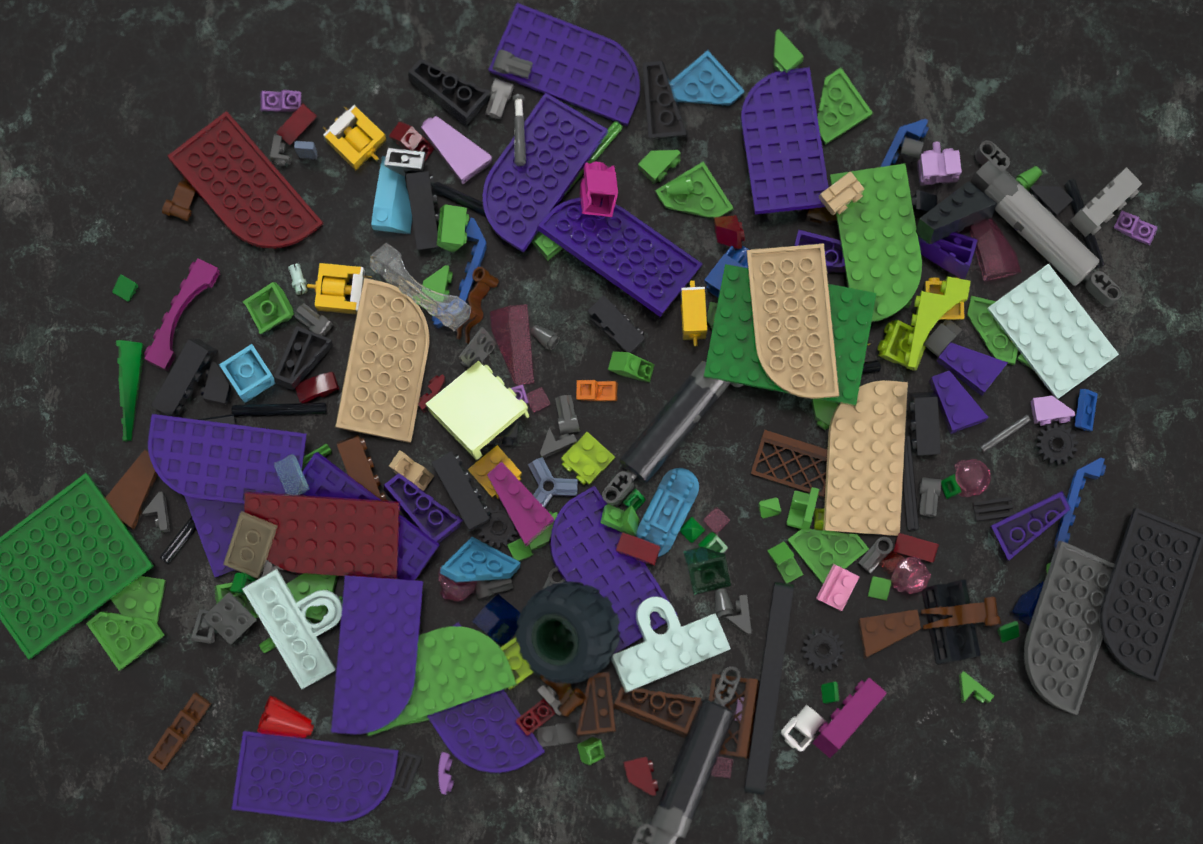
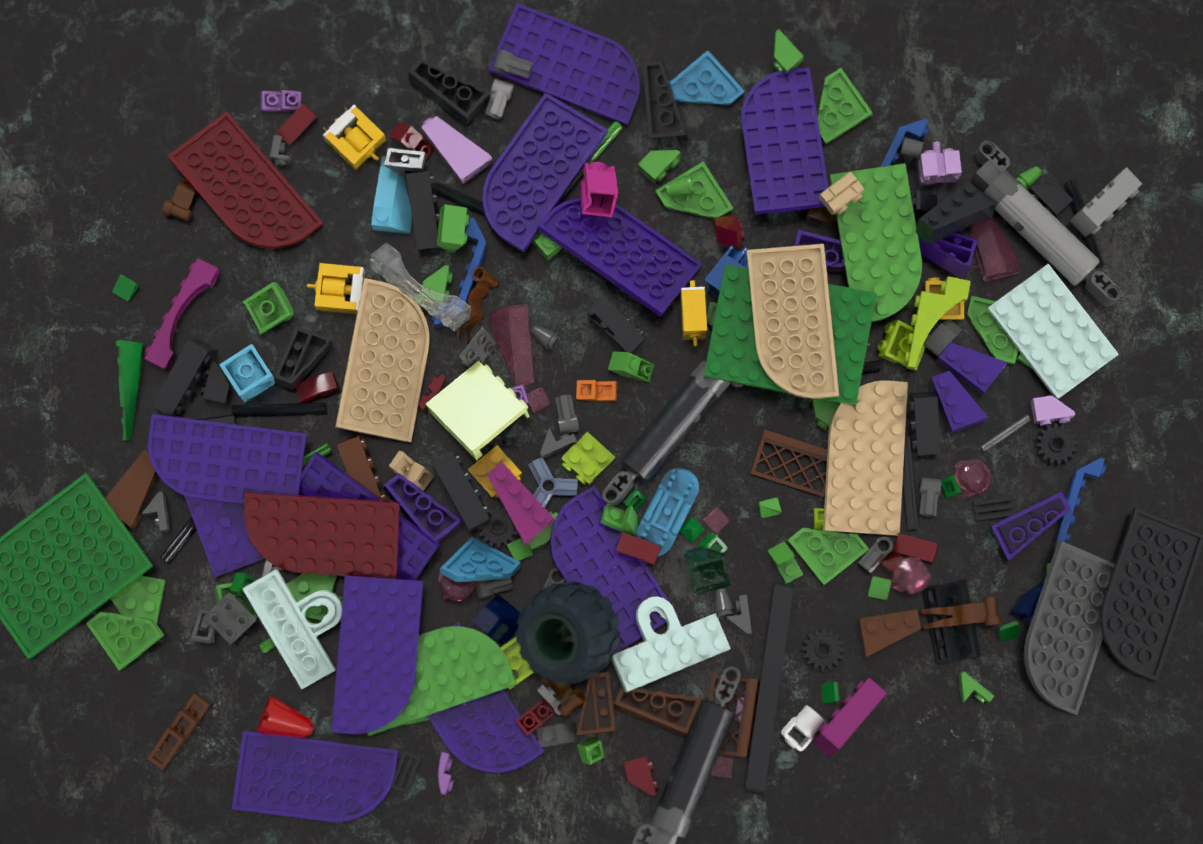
dark tan tile [223,511,278,579] -> none
clear light blue panel [274,454,310,495] -> none
light aqua pin [288,264,308,295] -> none
sand blue tile [294,141,318,159] -> none
dark grey piece [294,303,333,336] -> none
dark grey piece [513,94,526,166] -> none
bright green panel [786,487,819,531] -> none
bright pink plate [816,564,859,611] -> none
blue plate [1075,389,1098,431] -> none
medium lavender slope [1114,211,1157,246] -> none

